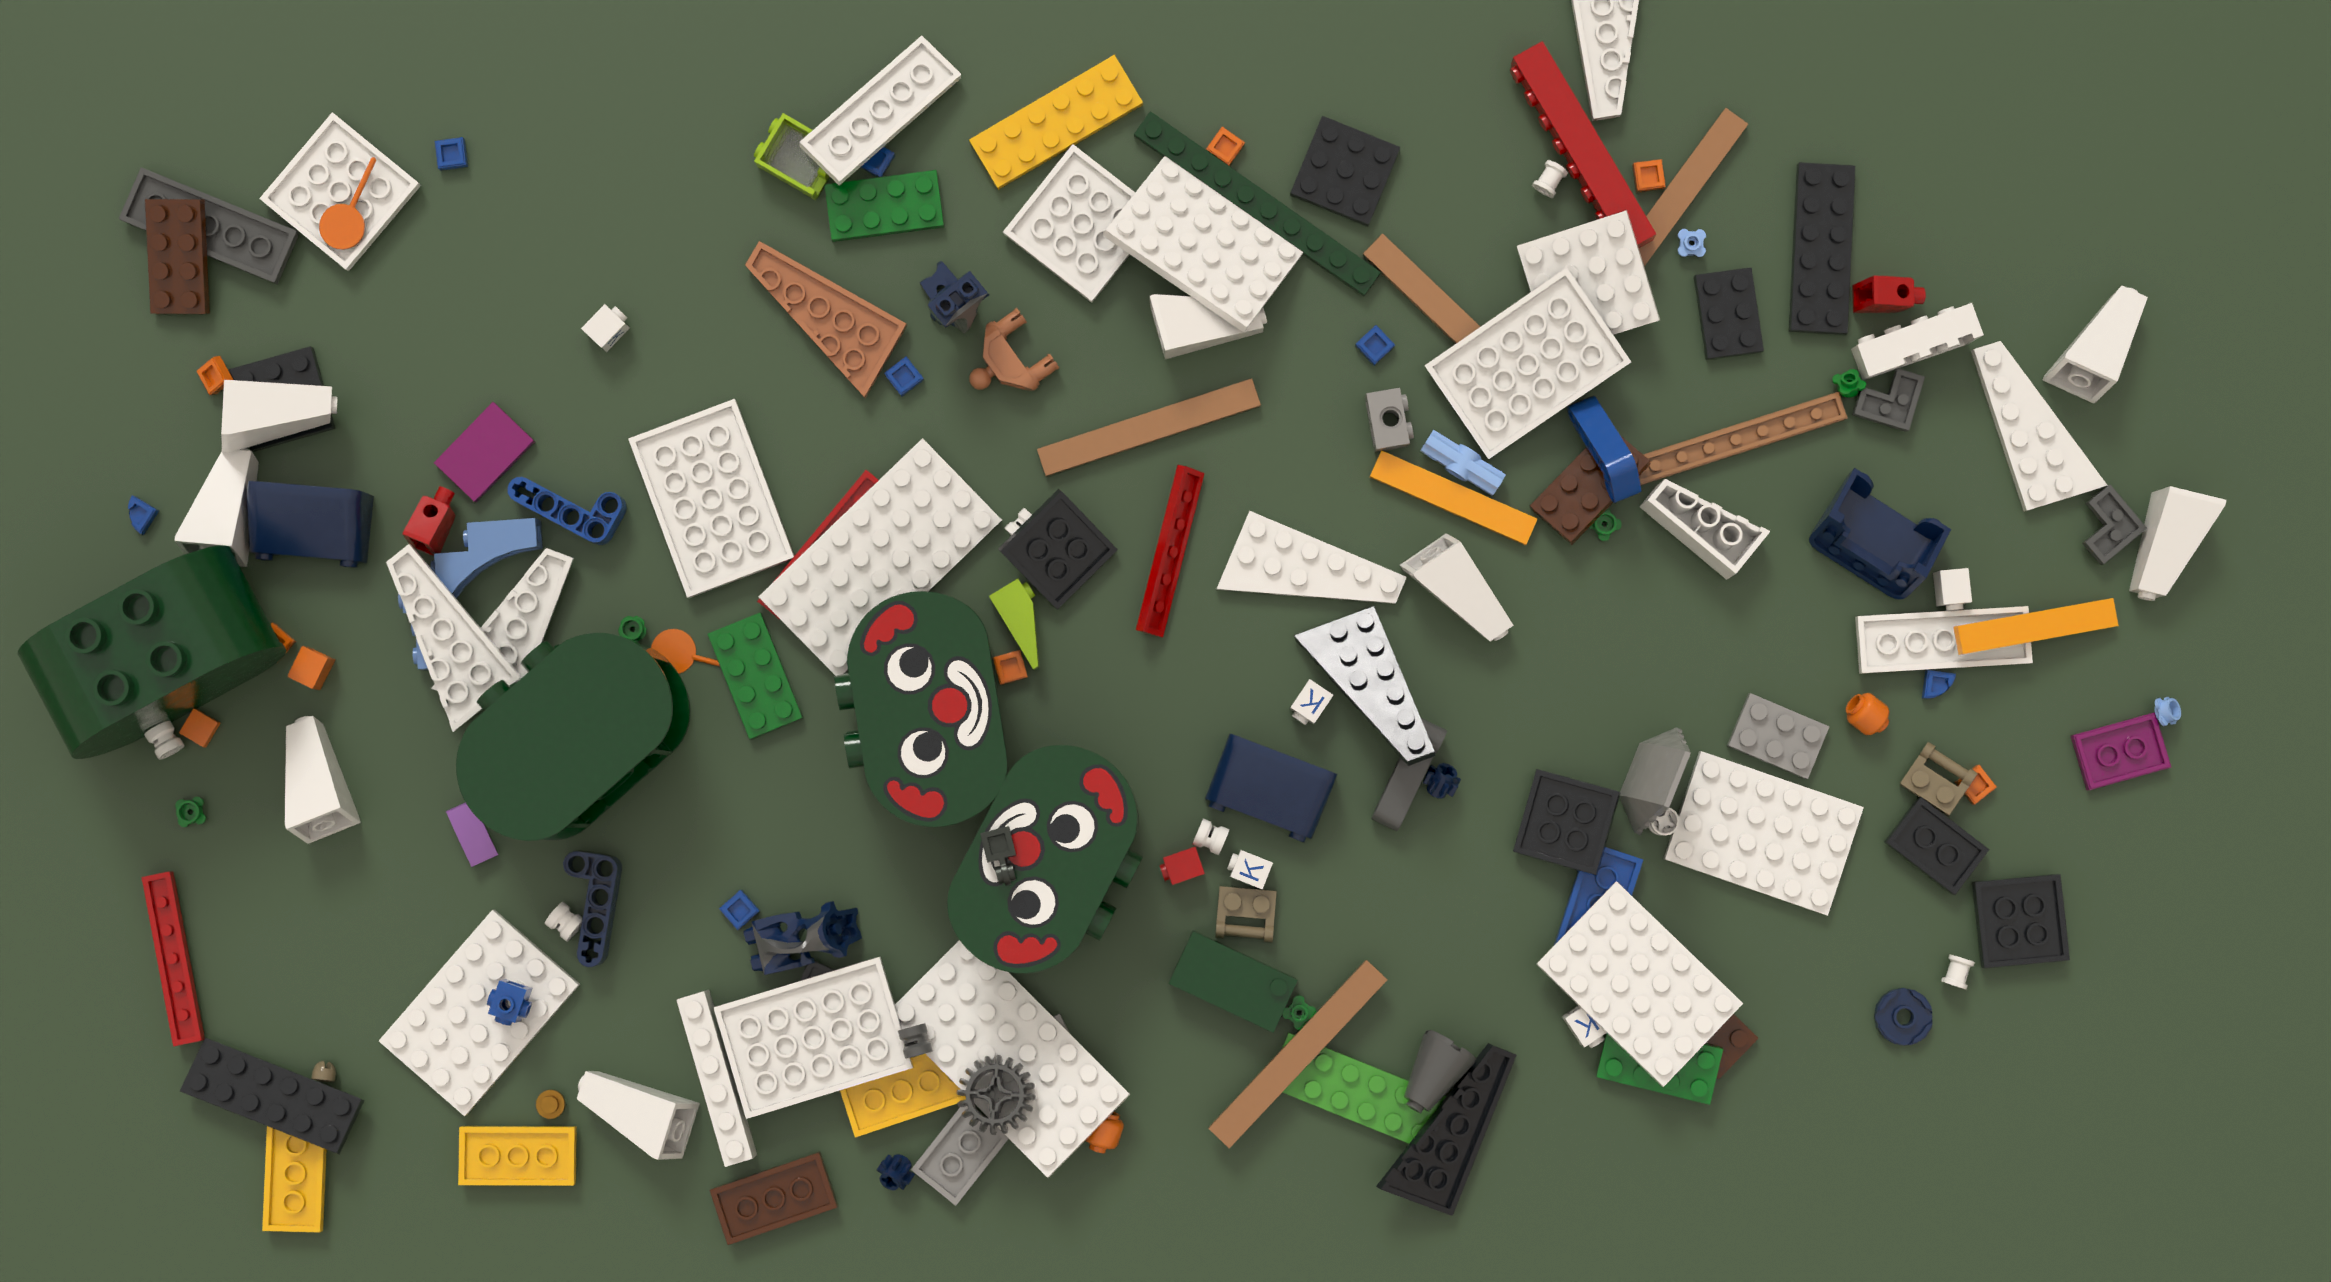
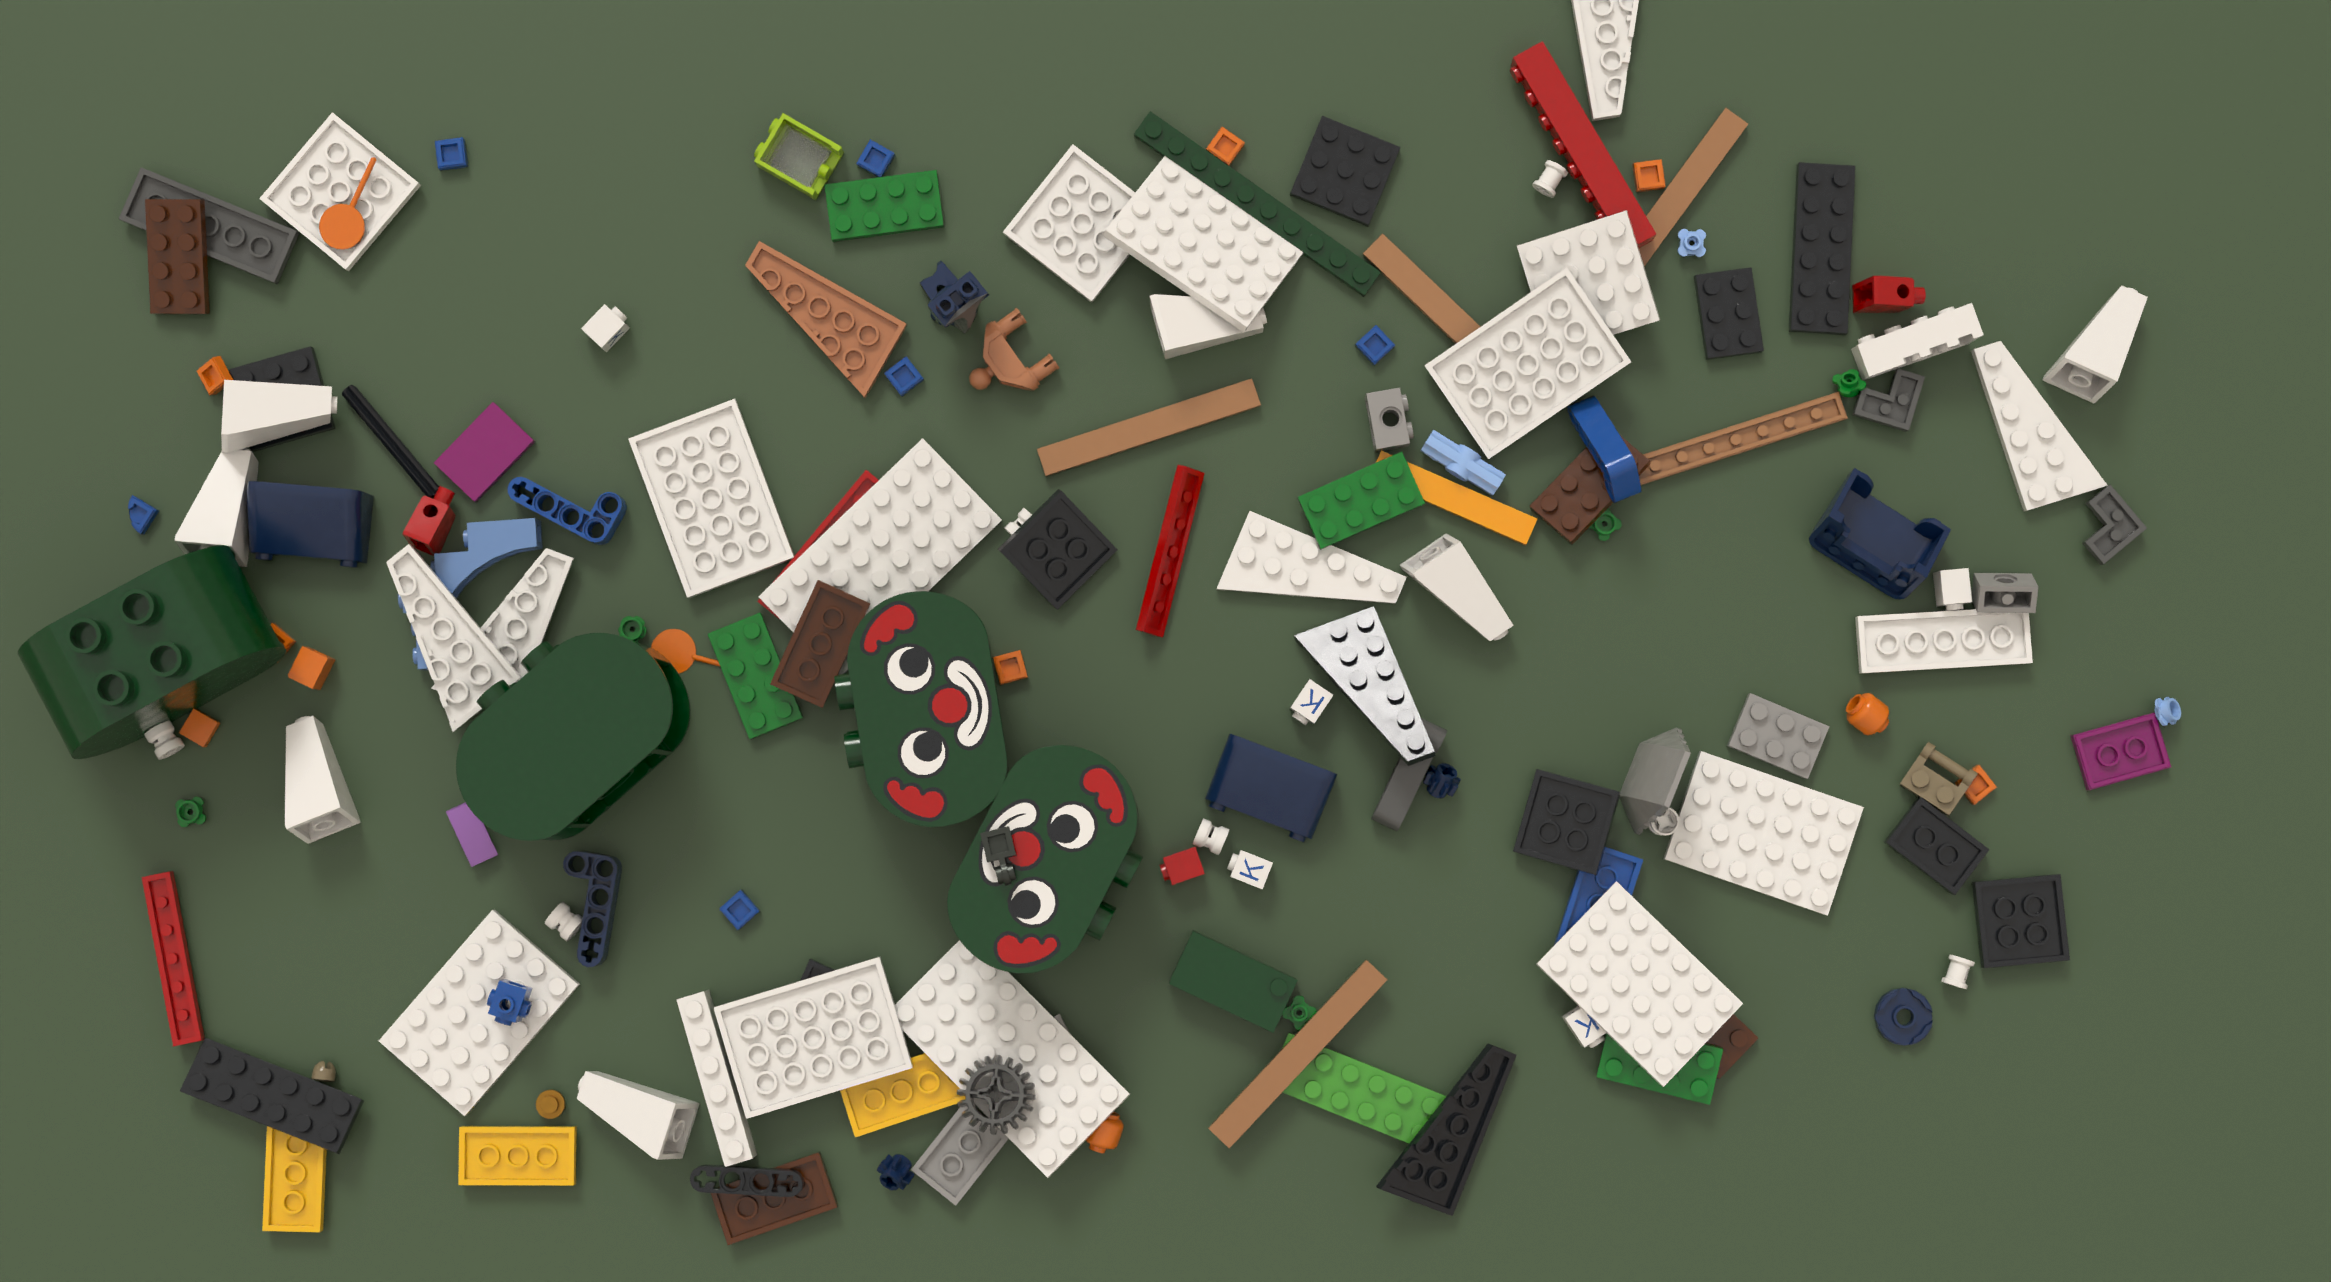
dark blue hips [744,901,862,975] -> none
white plate [799,36,961,185] -> none
dark grey wheel [898,1023,933,1059] -> none
yellow plate [969,55,1143,190] -> none
lime slope [989,579,1039,671] -> none
dark tan plate [1215,886,1277,943] -> none
dark grey cone [1404,1030,1476,1114] -> none
white wedge [1639,479,1770,580] -> none
blue tile [1922,670,1956,699] -> none
light orange tile [1953,598,2119,655] -> none
white slope [2129,486,2226,601] -> none
none -> black axle [342,385,439,499]
none -> black beam [690,1164,804,1197]
none -> reddish brown plate [770,580,871,708]
none -> green plate [1297,452,1425,550]
none -> light grey brick [1971,573,2038,613]

